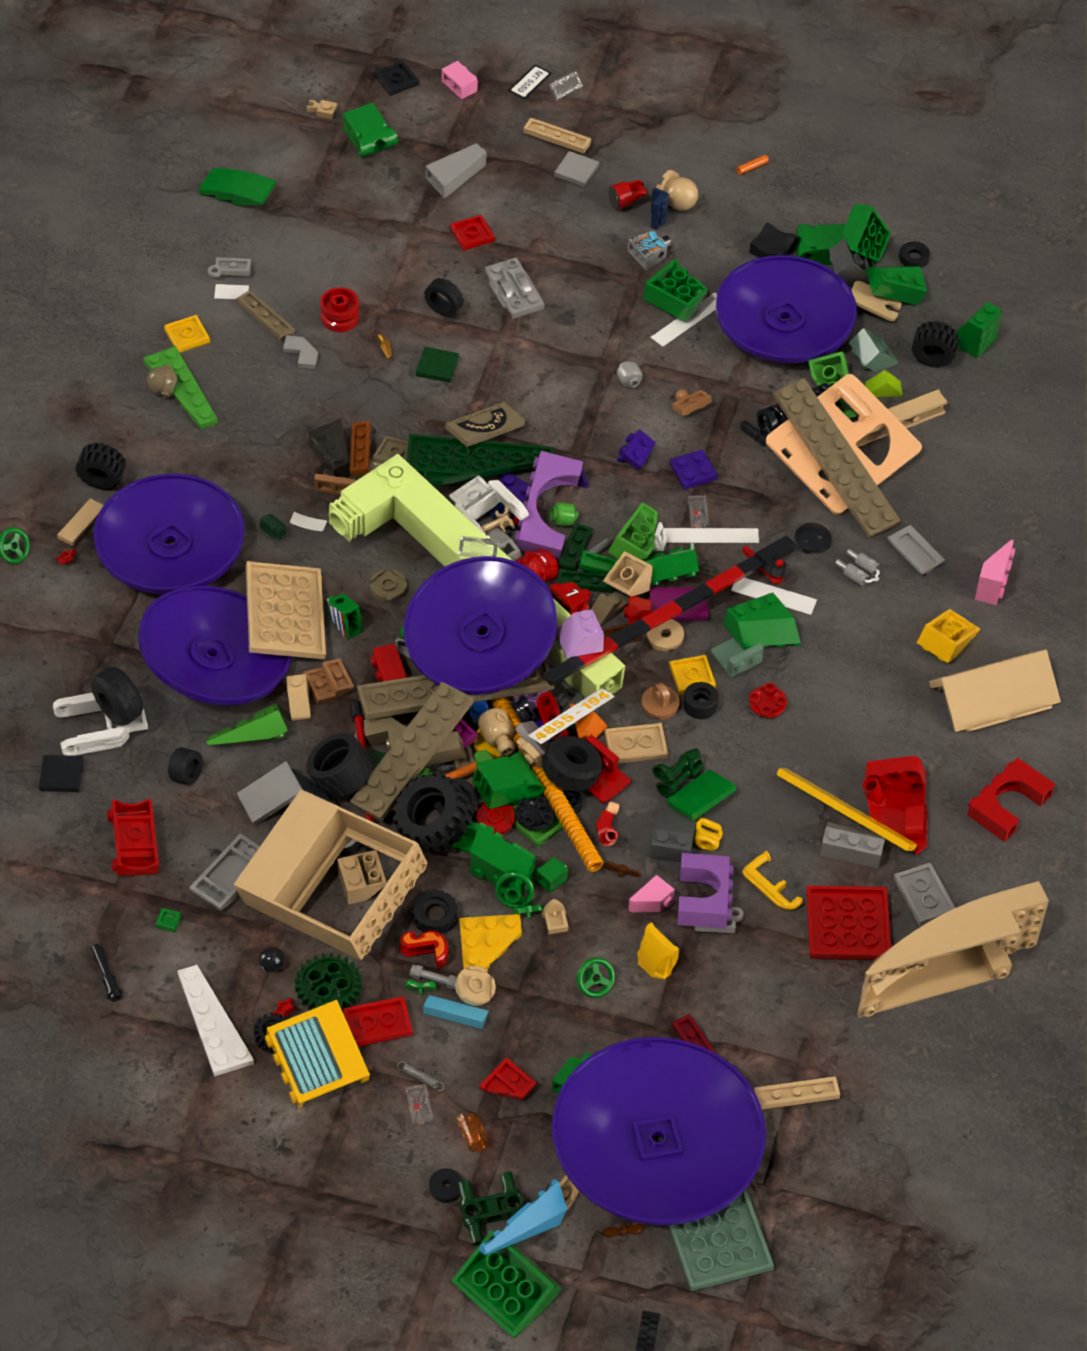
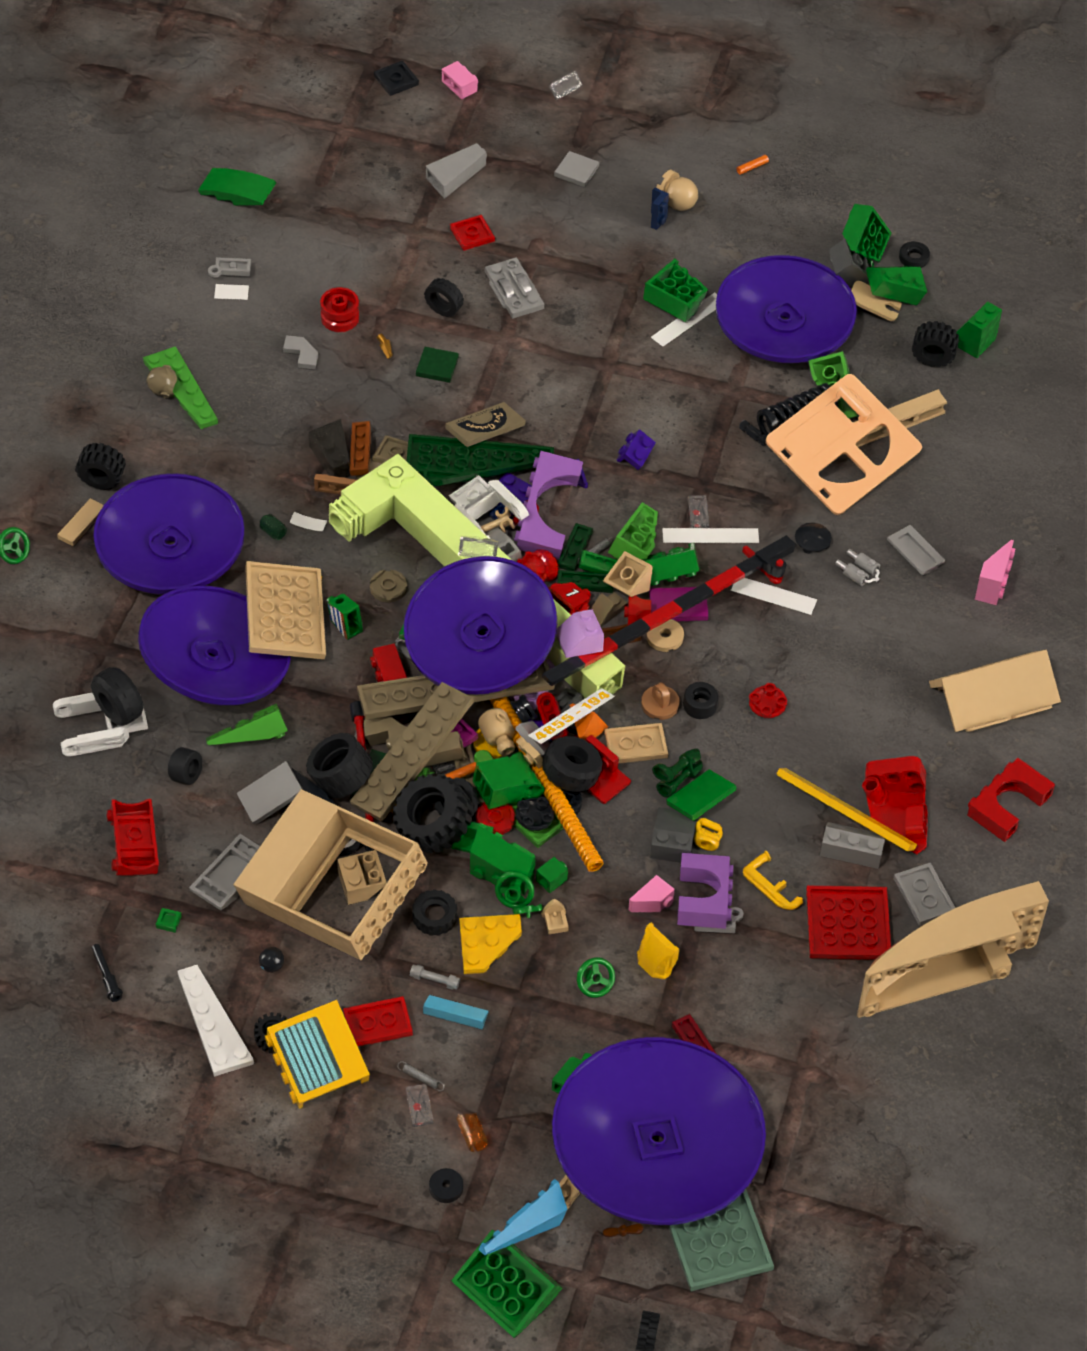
black tile [39,755,83,792] -> none
red piece [55,549,76,565] -> none
yellow tile [164,315,210,353] -> none
dark tan tile [236,290,295,341] -> none
red piece [274,997,296,1017] -> none
tan slope [287,674,311,721] -> none
dark green gear [295,953,362,1012] -> none
medium nougat slope [303,658,354,705] -> none
tan plate [307,100,338,119] -> none
green piece [343,103,399,158] -> none
red animal [400,930,448,970] -> none
green piece [405,979,436,995] -> none
tan tile [455,966,496,1006] -> none
dark green piece [458,1172,523,1246] -> none
blue brick [467,700,489,731] -> none
red wing [479,1058,537,1101] -> none
sticker [507,64,552,99] -> none
tan plate [523,118,591,154] -> none
bright green head [550,502,578,527] -> none
red arm [595,802,619,846] -> none
reddish brown piece [604,861,641,877] -> none
red piece [608,180,647,210] -> none
light grey head [617,361,643,388] -> none
light grey torso [628,231,671,271] -> none
white bracket [652,522,667,552] -> none
dark purple plate [669,449,718,490] -> none
yellow tile [669,655,716,695] -> none
medium nougat plate [672,389,712,416] -> none
sand green bracket [711,638,764,678] -> none
green wedge [723,592,801,650] -> none
black brick [749,222,797,258] -> none
tan plate [753,1076,840,1109] -> none
dark tan plate [773,378,901,539] -> none
green piece [796,224,846,265] -> none
sand green slope [849,328,899,372] -> none
lime slope [865,370,903,397] -> none
yellow slope [917,609,980,663] -> none

